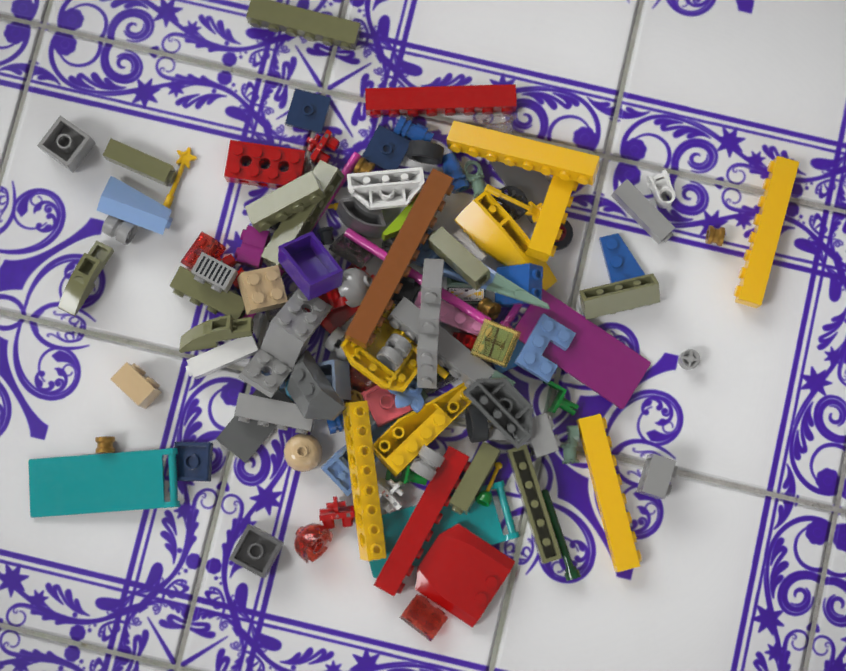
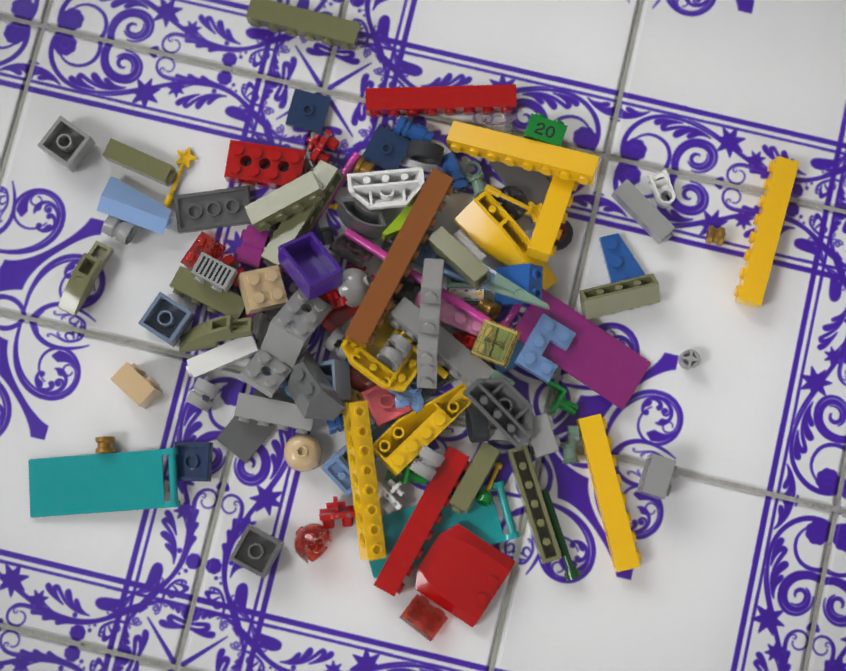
none -> sand blue brick [138,292,195,347]
none -> dark grey tile [174,185,251,234]
none -> light grey wheel [185,377,220,412]
none -> green brick [523,113,568,147]

